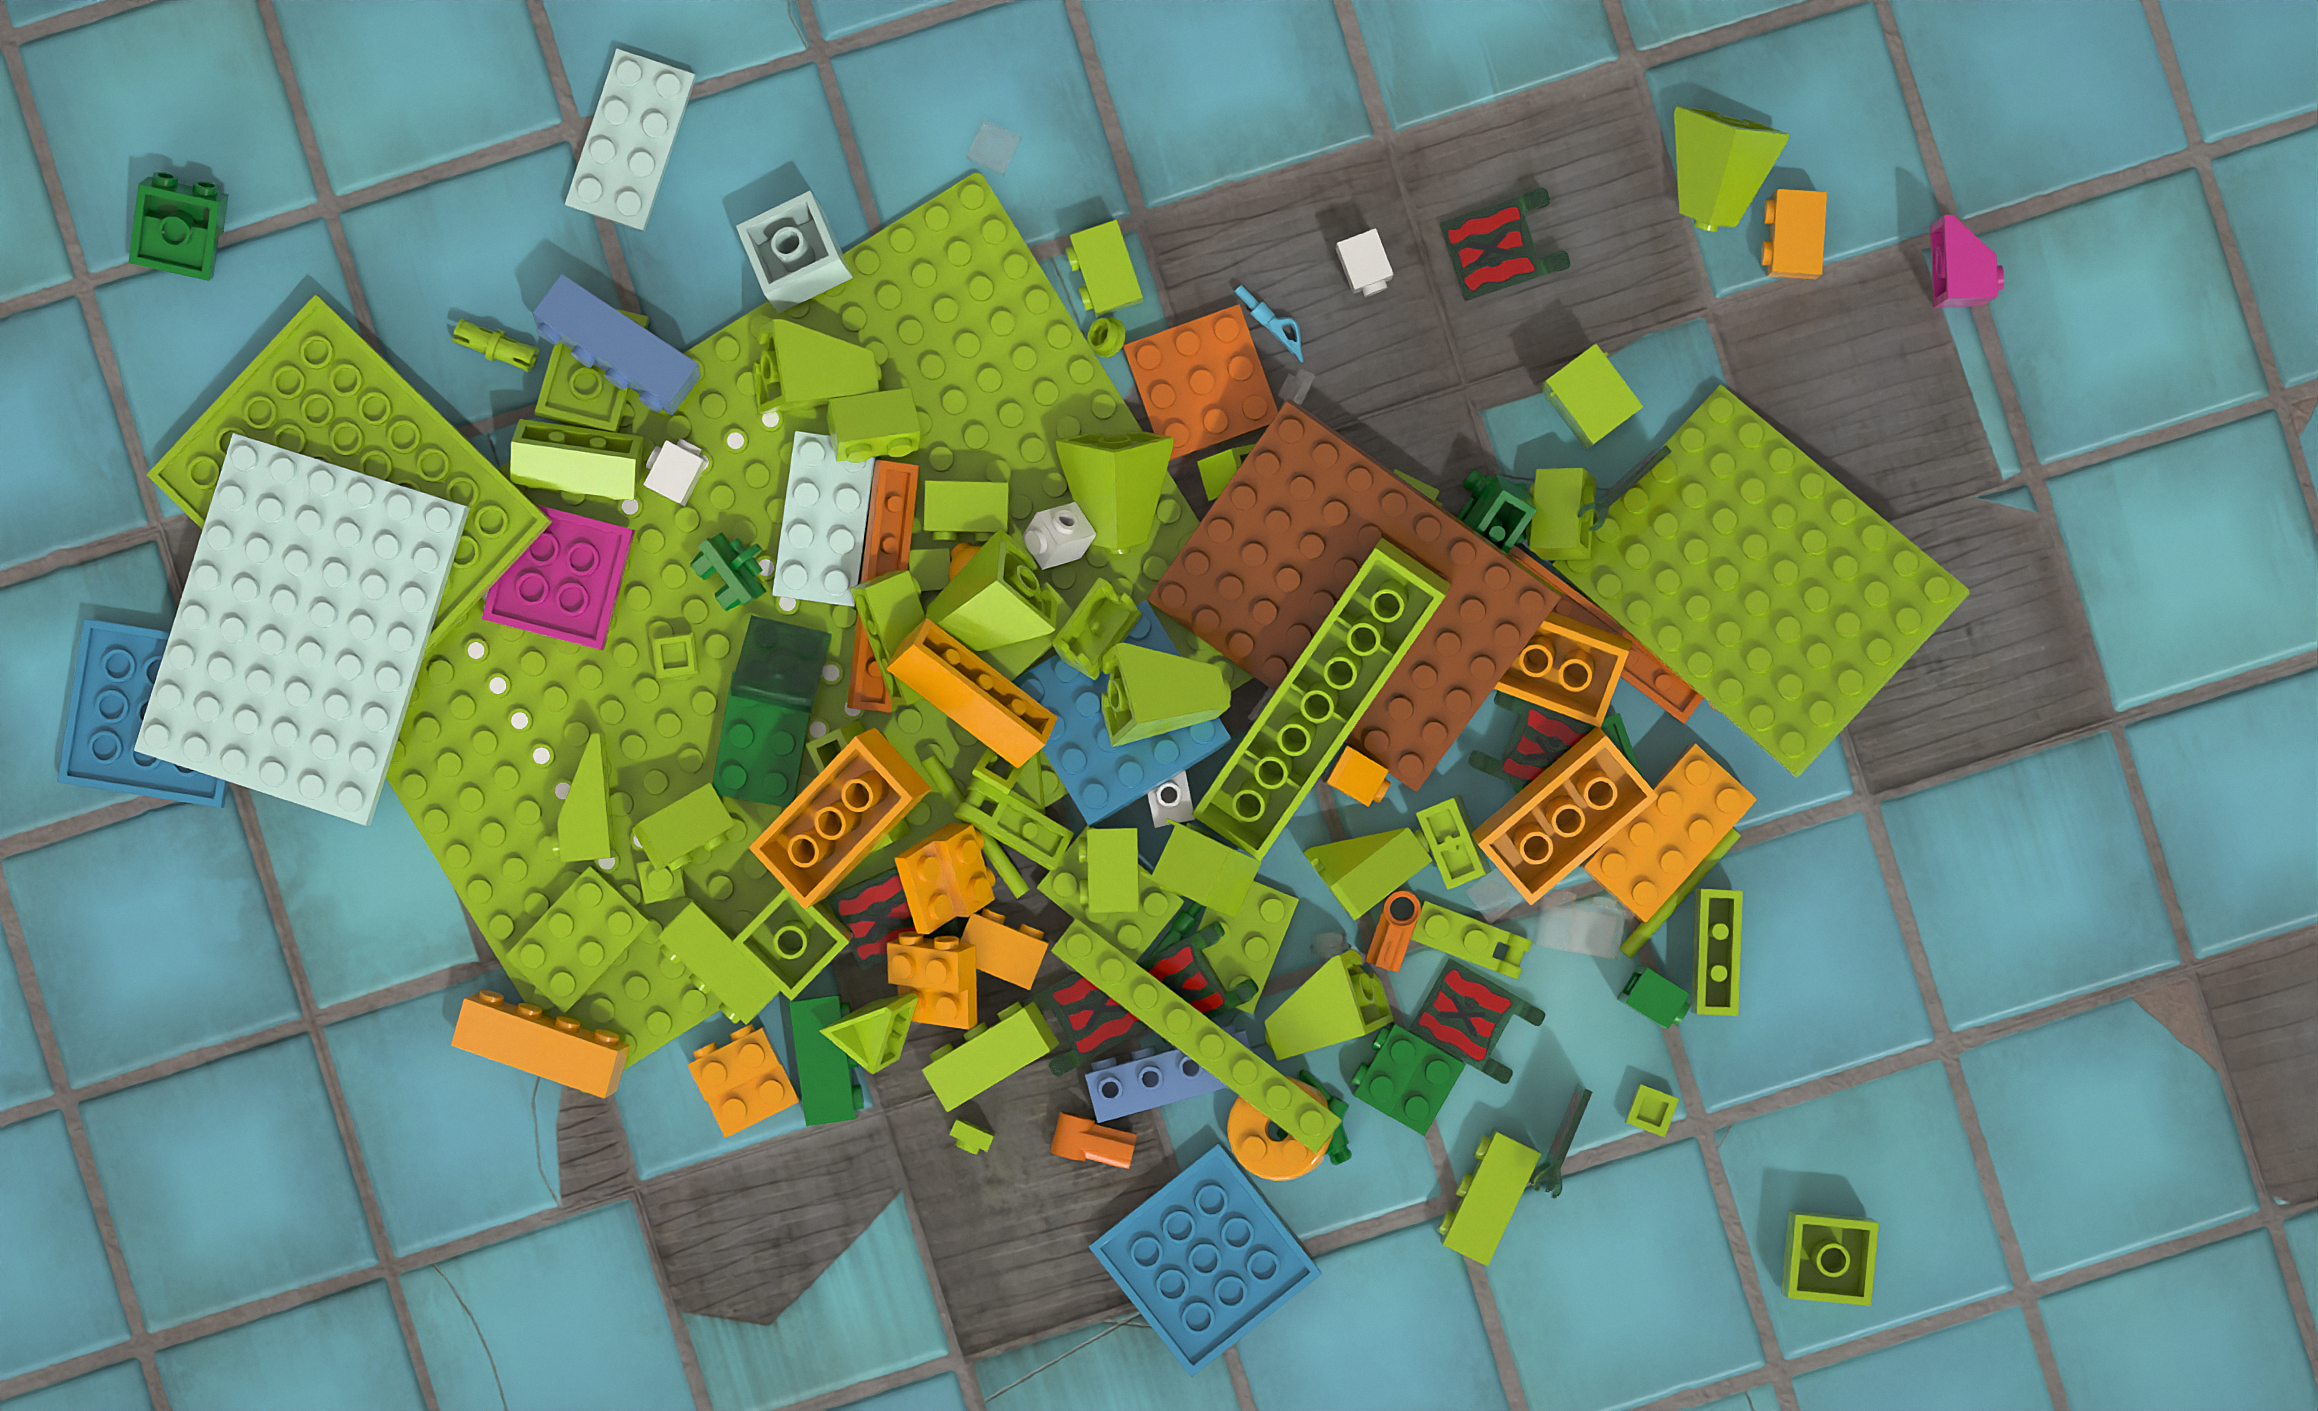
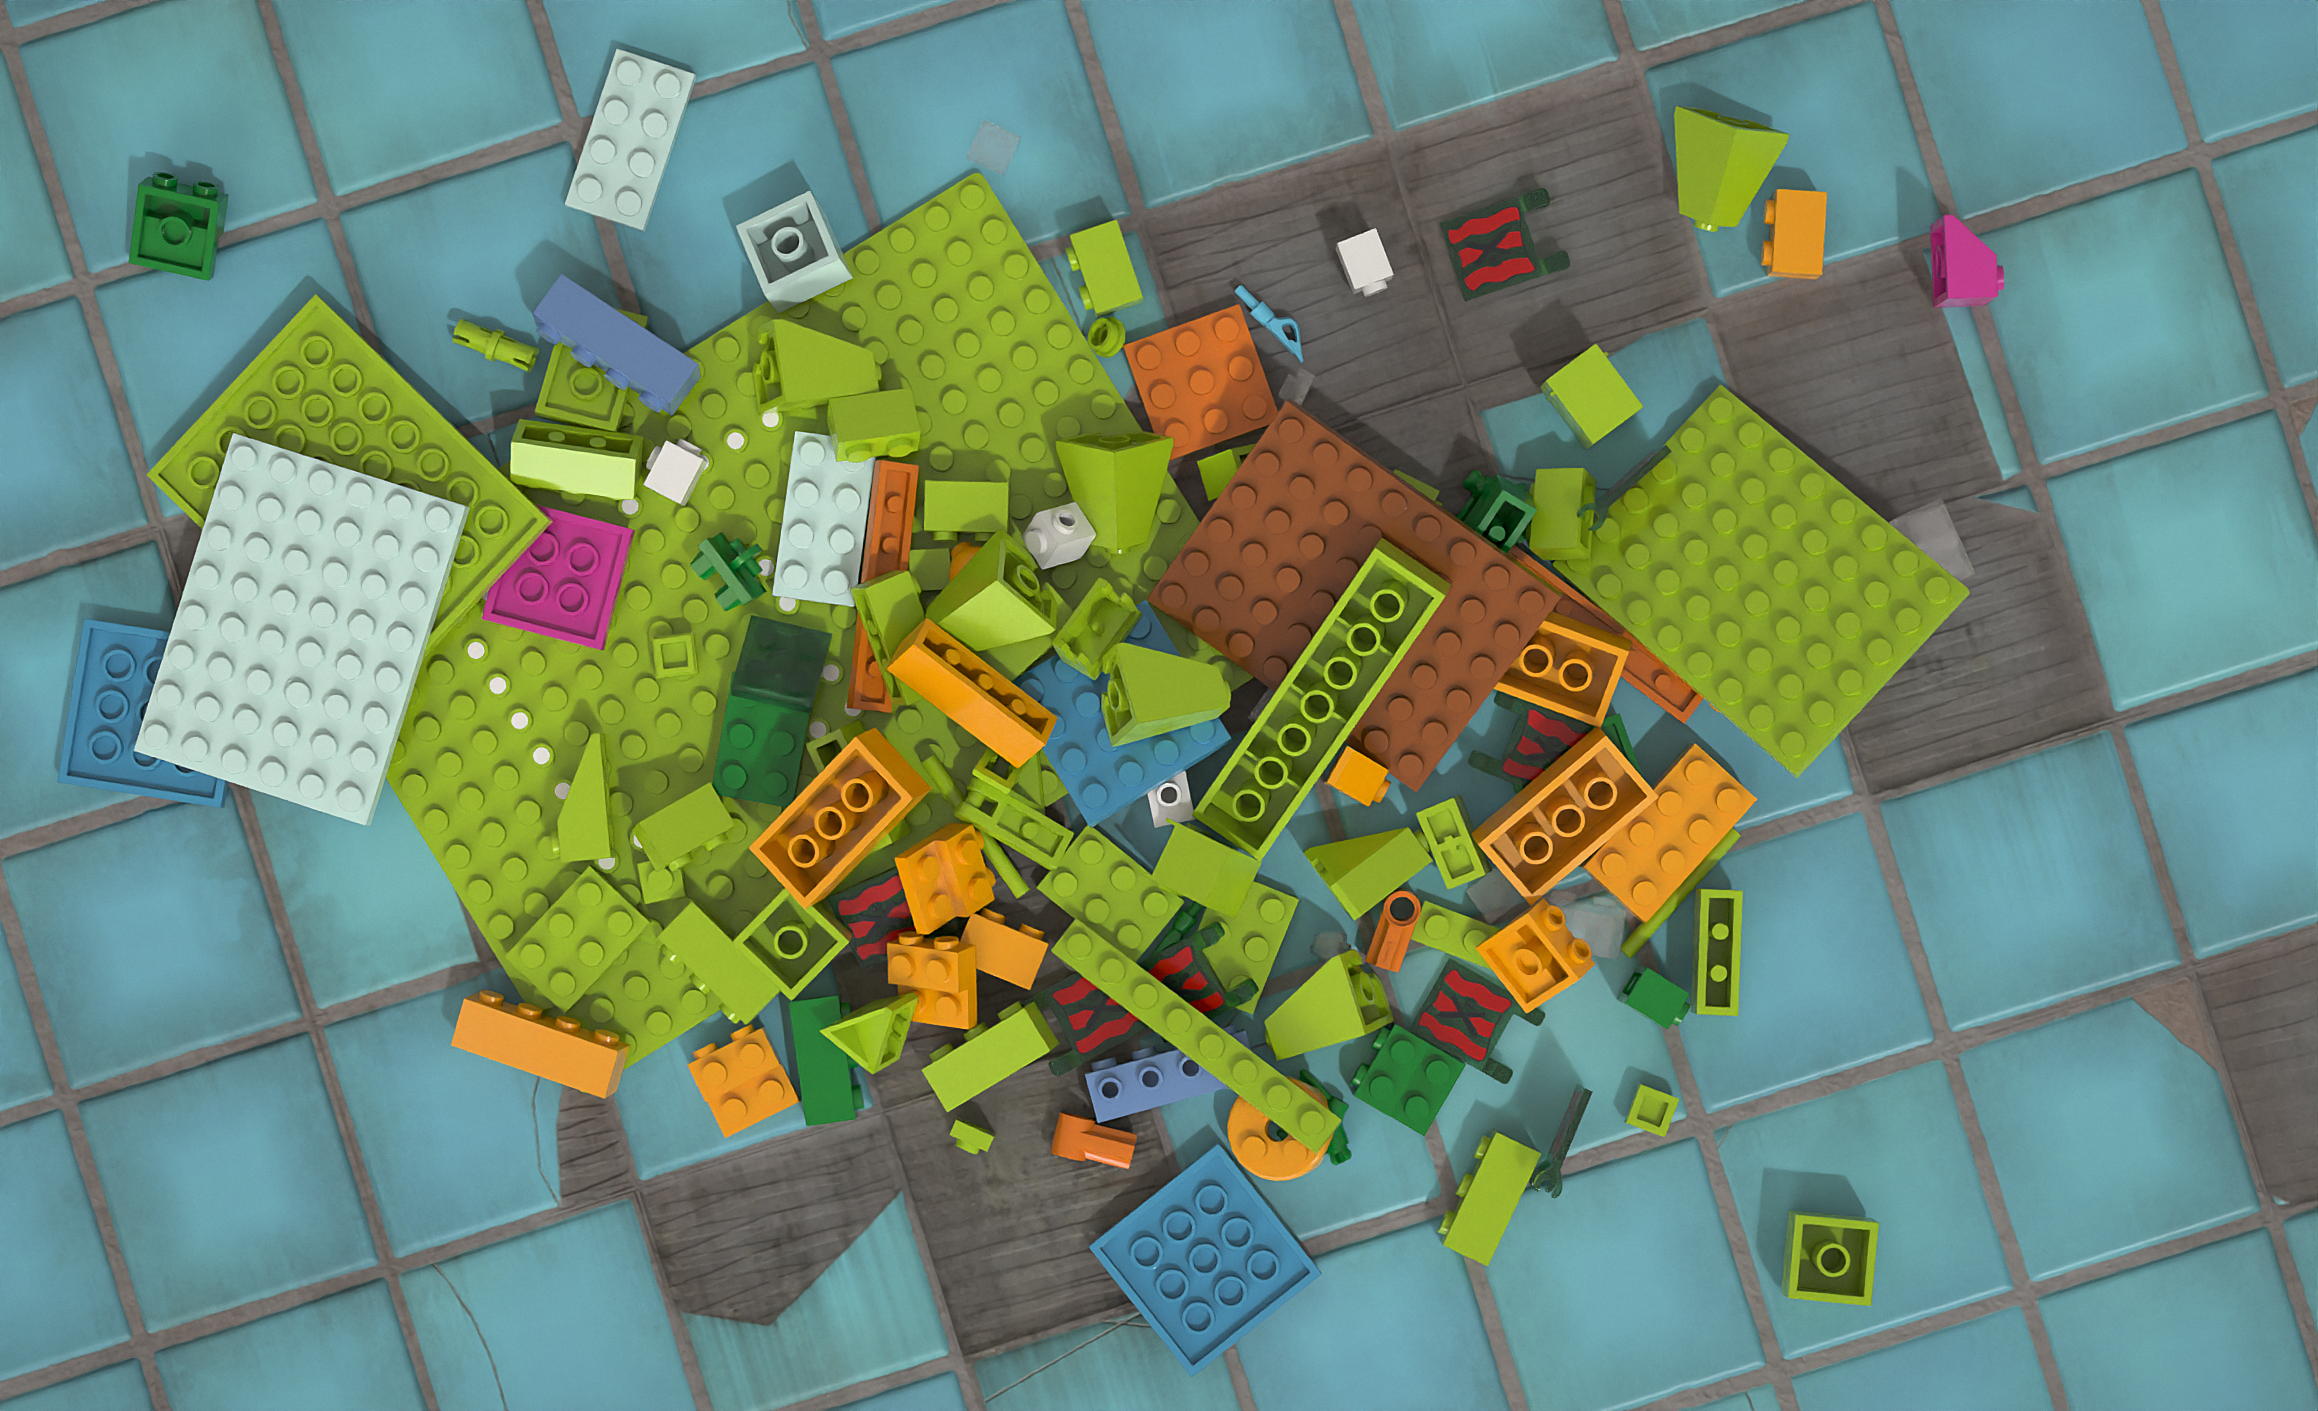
lime brick [1079,828,1139,913] -> none
none -> light orange plate [1475,898,1595,1014]
none -> clear brick [1890,498,1975,581]

